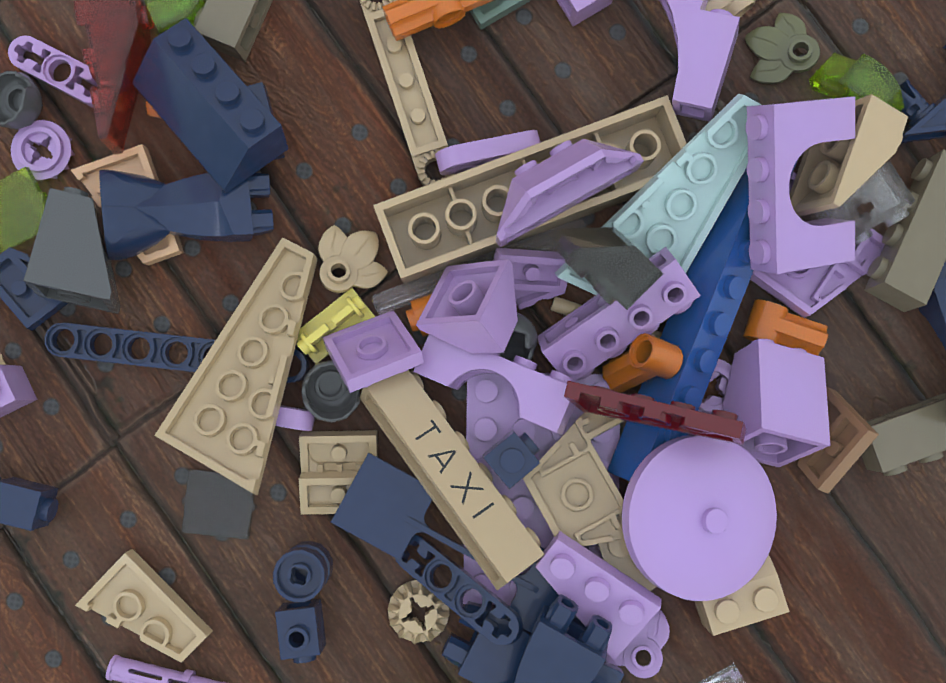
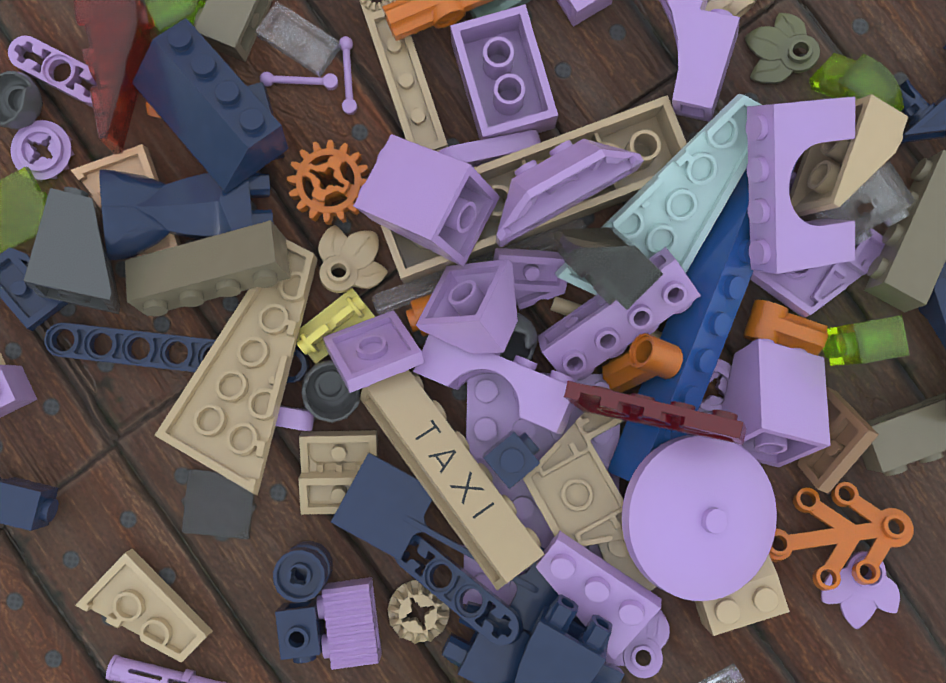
none -> dark tan brick [125,220,291,317]
none -> clear plate [255,1,341,78]
none -> lavender hinge [259,71,338,90]
none -> orange gear [287,140,370,225]
none -> lavender brick [316,577,382,670]
none -> lavender hinge [338,36,358,115]
none -> lavender slope [353,134,500,267]
none -> lavender brick [450,4,558,140]
none -> orange plant [769,482,914,591]
none -> lavender plate [821,551,900,629]
none -> clear neon green brick [823,315,910,366]

